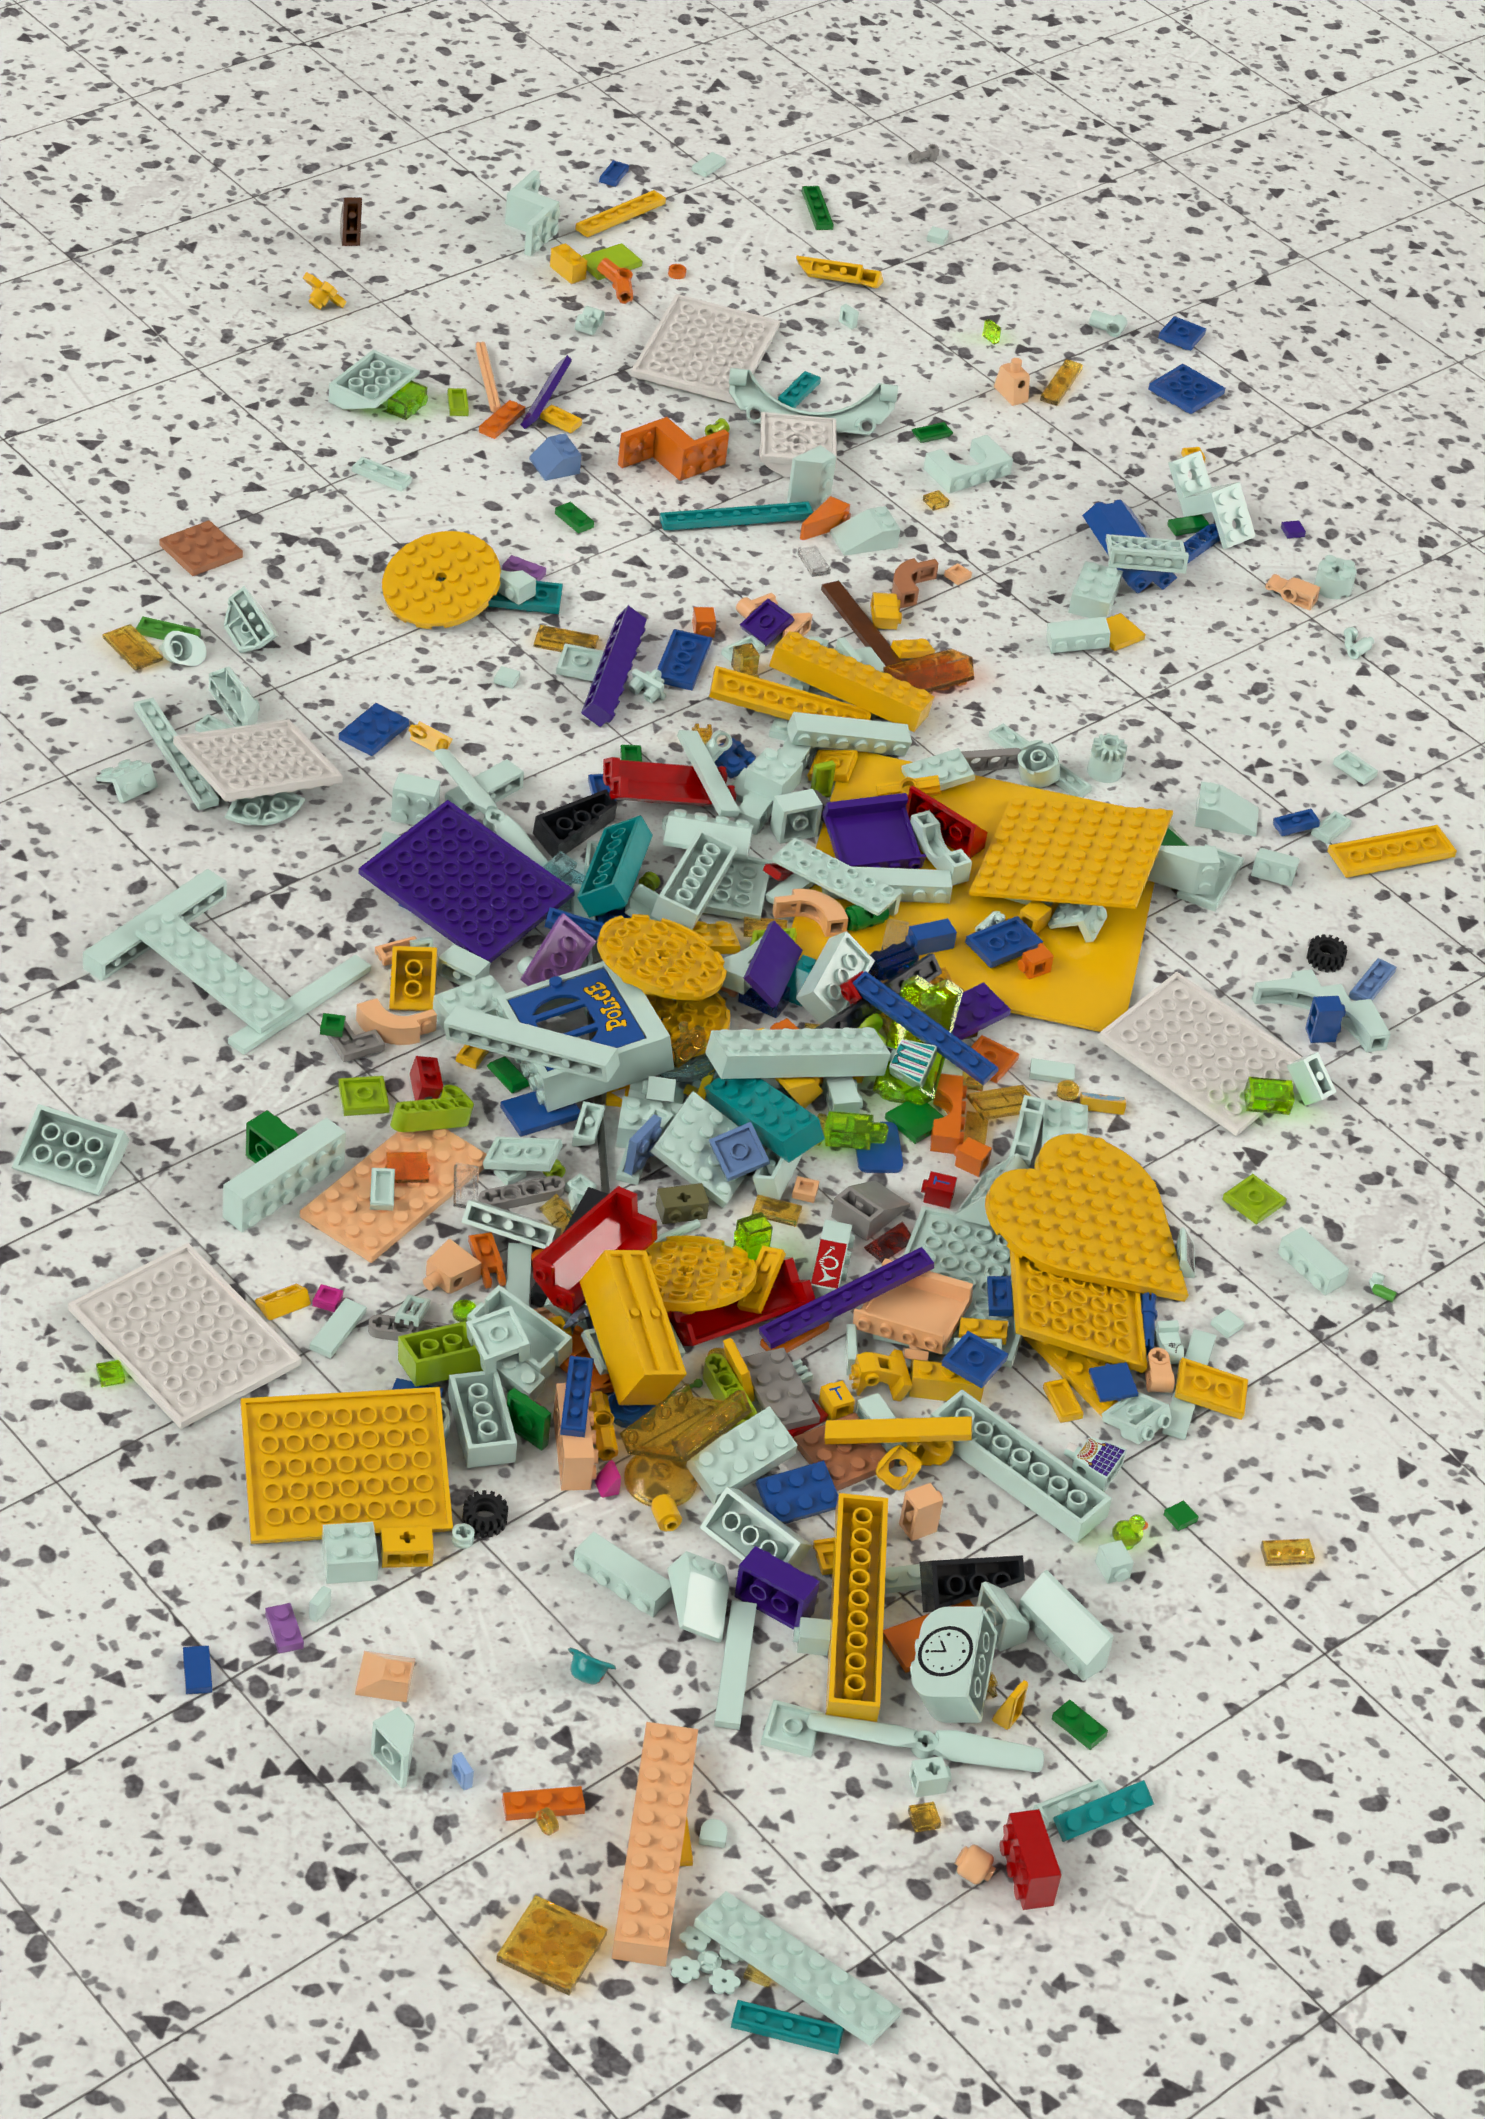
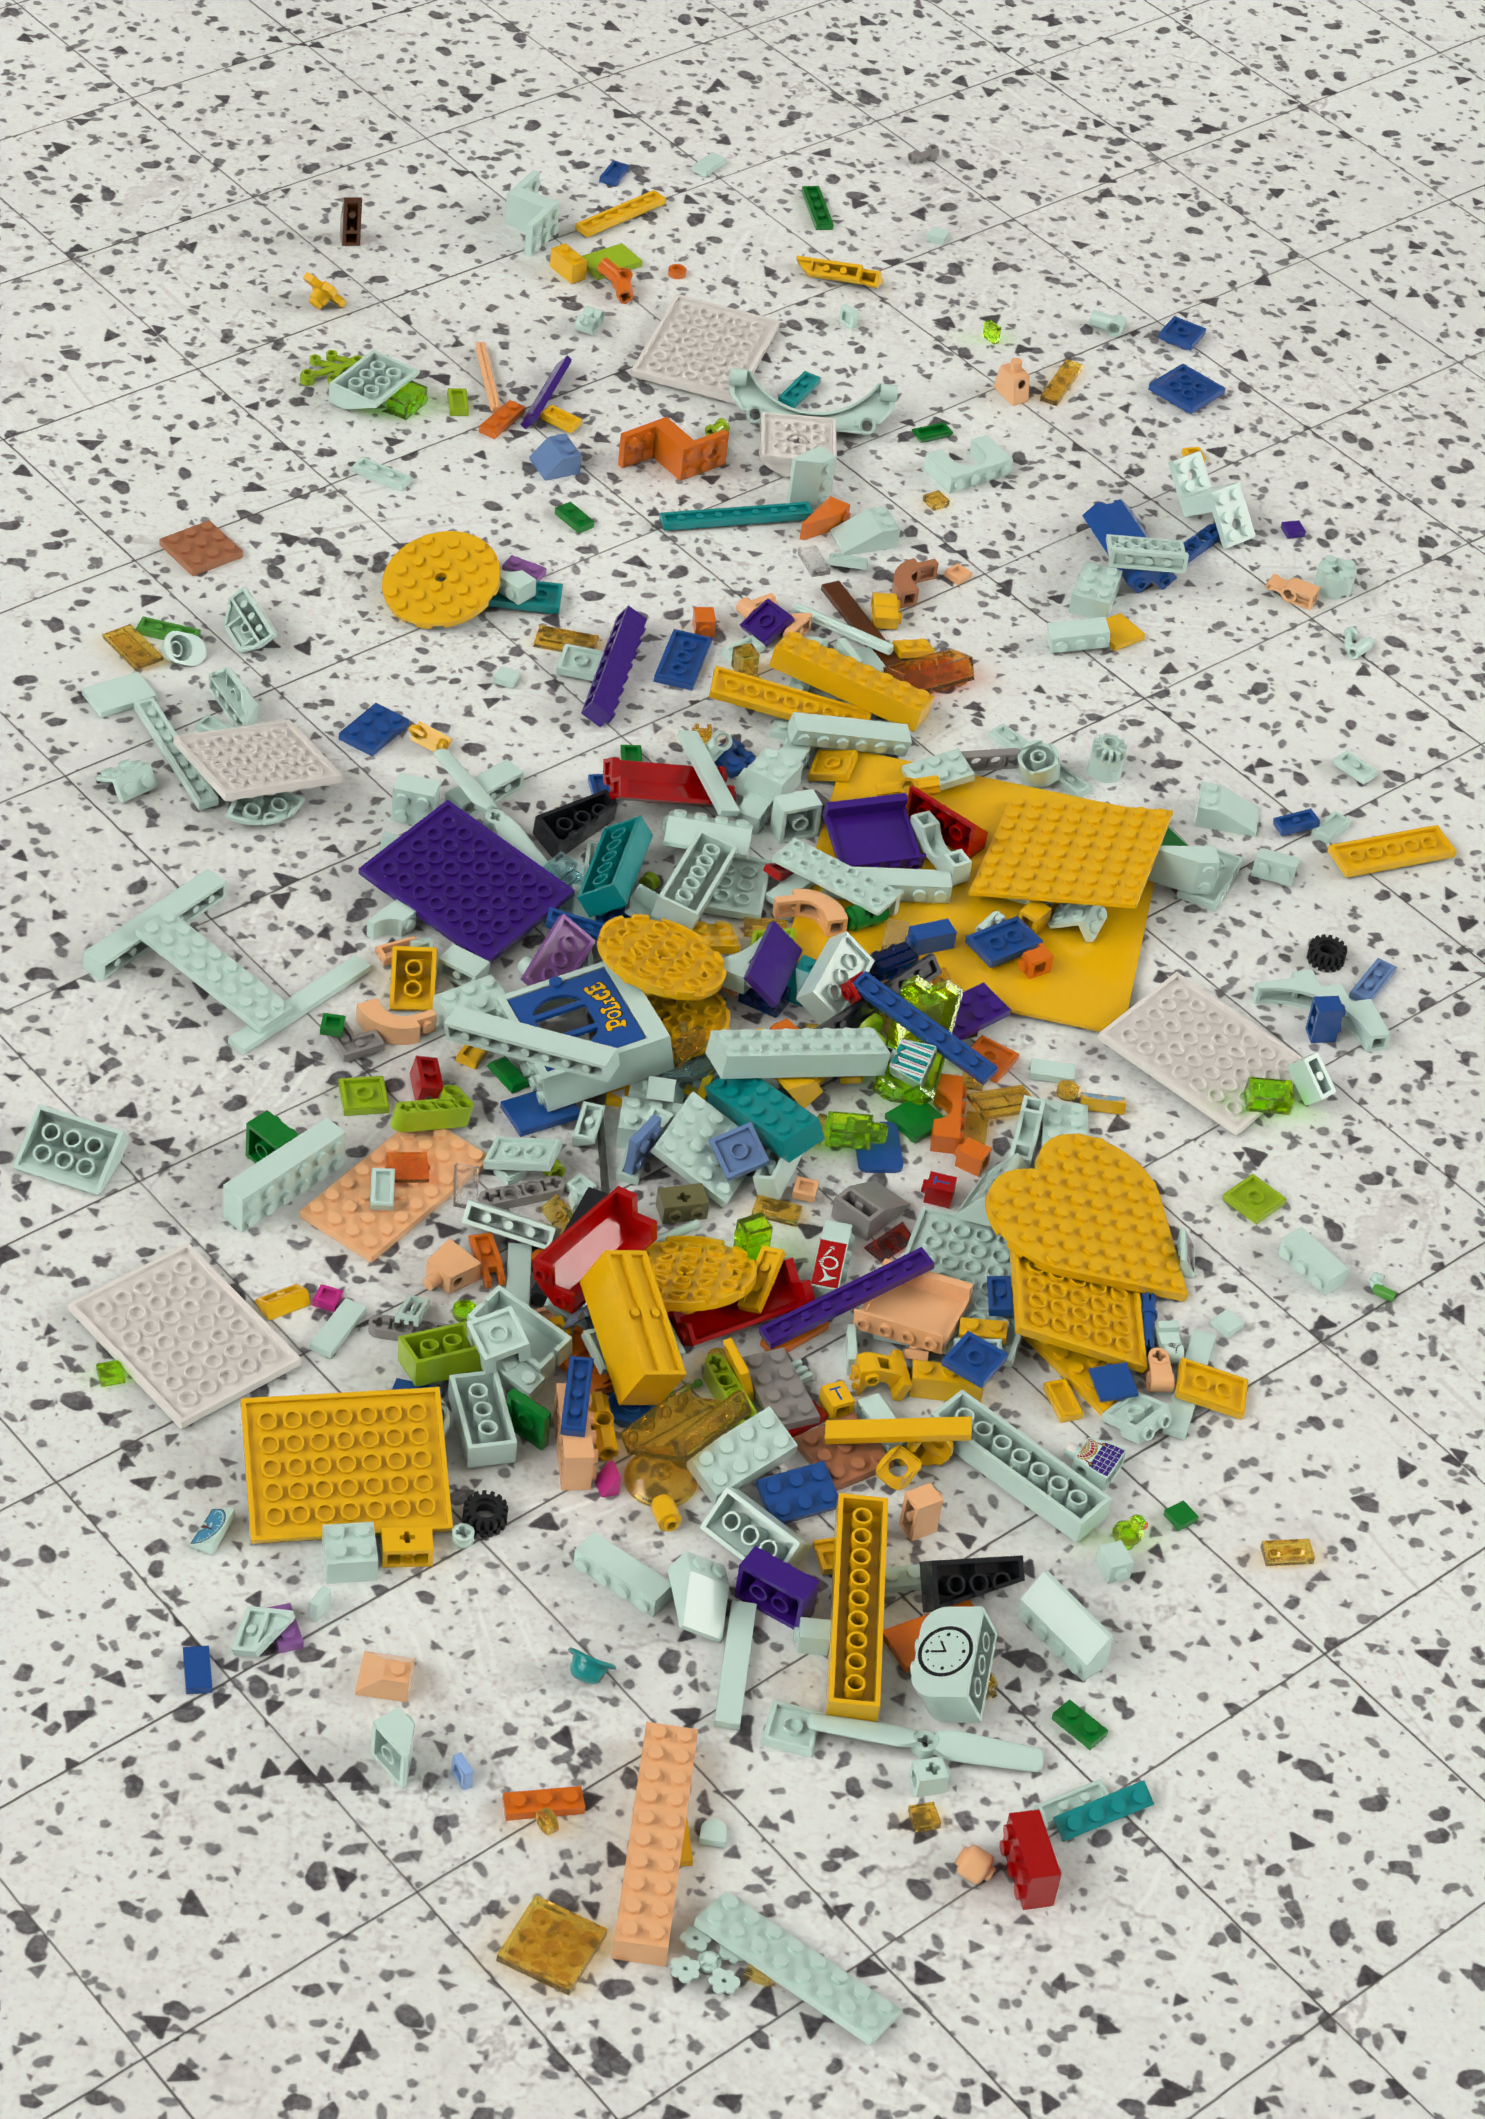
light aqua hips [628,668,666,703] -> none
teal tile [731,2000,844,2055] -> none
lime tile [810,760,836,798] -> none
light aqua brick [822,1076,863,1120] -> none
light aqua slope [976,1582,1030,1651] -> none
yellow slope [992,1680,1028,1730] -> none
green tile [1167,514,1209,536] -> none
none -> light aqua tile [82,672,157,718]
none -> slope [189,1508,235,1555]
none -> light aqua wing [231,1606,296,1658]
none -> lime plant [300,350,363,386]
none -> light aqua arch [367,899,416,940]
none -> light aqua axle [792,603,894,655]
none -> light aqua tile [828,553,868,570]

